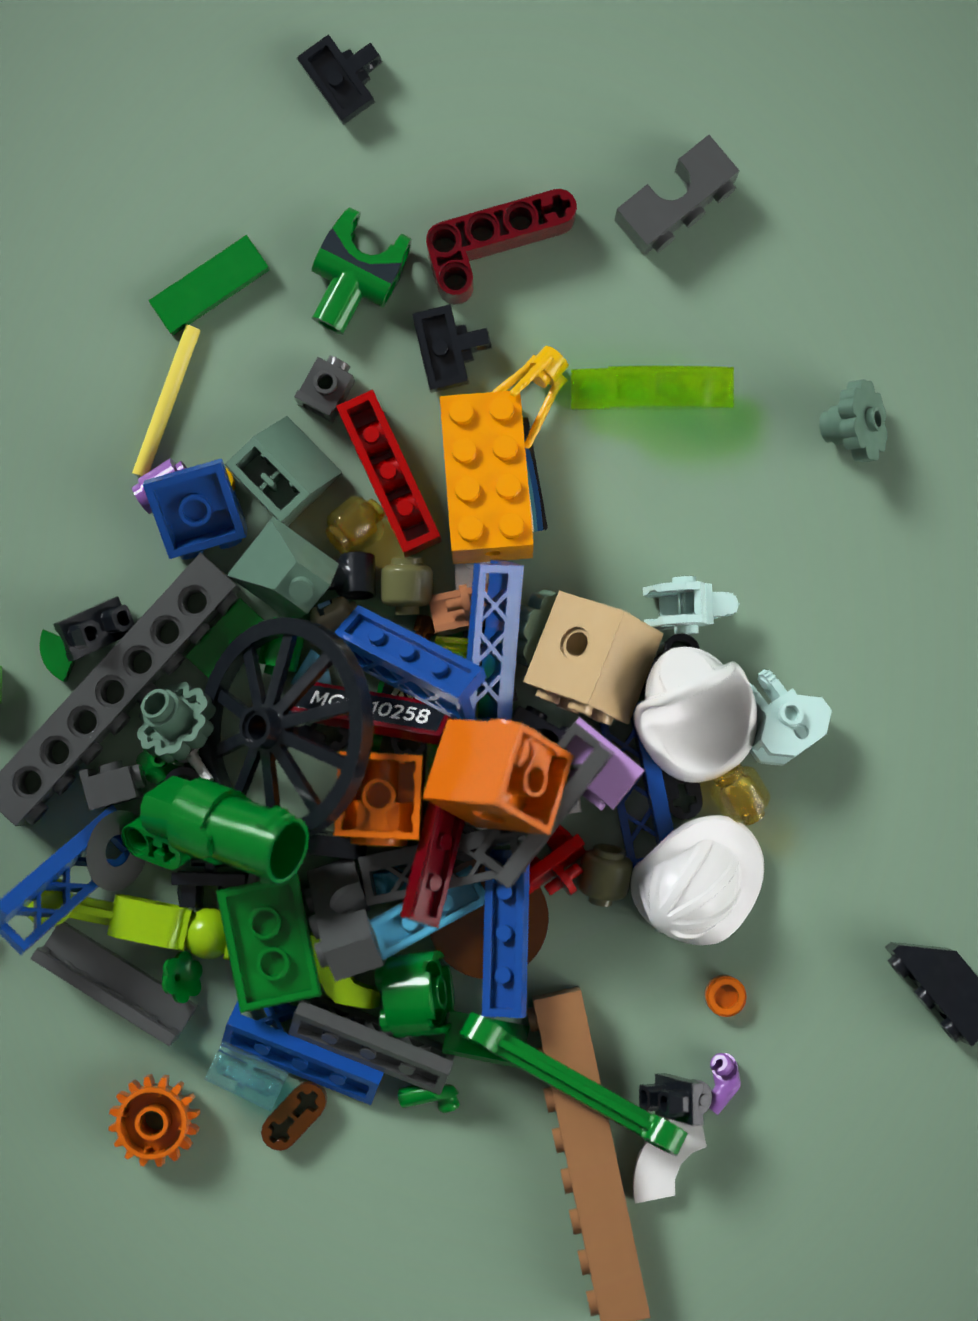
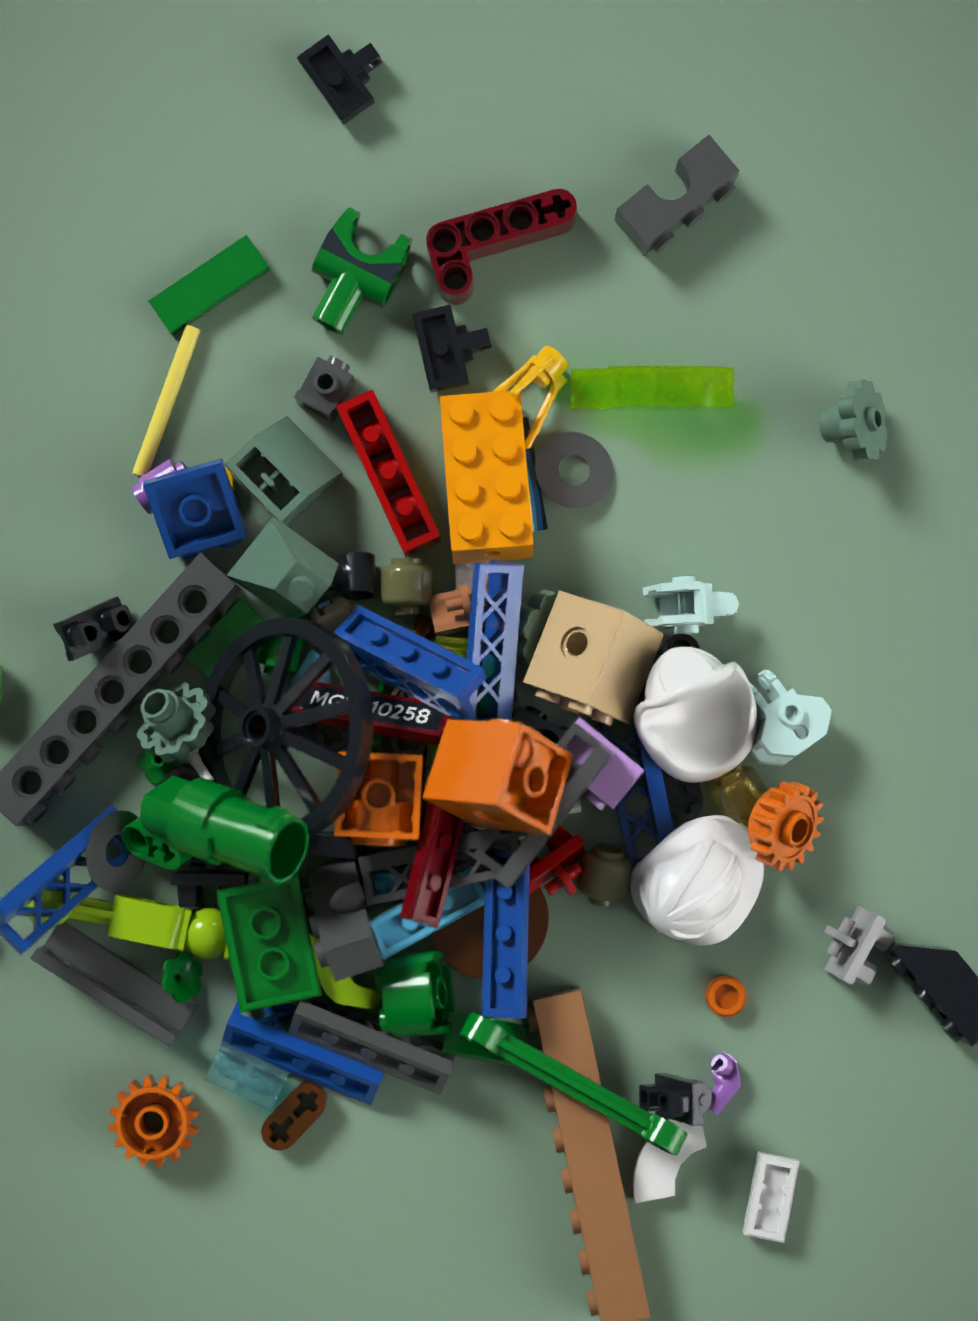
green tile [39,629,76,682] -> none
dark grey brick [79,760,147,810] -> none
clear yellow head [325,495,385,554] -> none
green arm [398,1084,460,1113] -> none
none -> dark grey piece [535,432,613,508]
none -> white plate [742,1151,800,1243]
none -> orange gear [748,781,824,871]
none -> light grey hips [824,906,895,985]

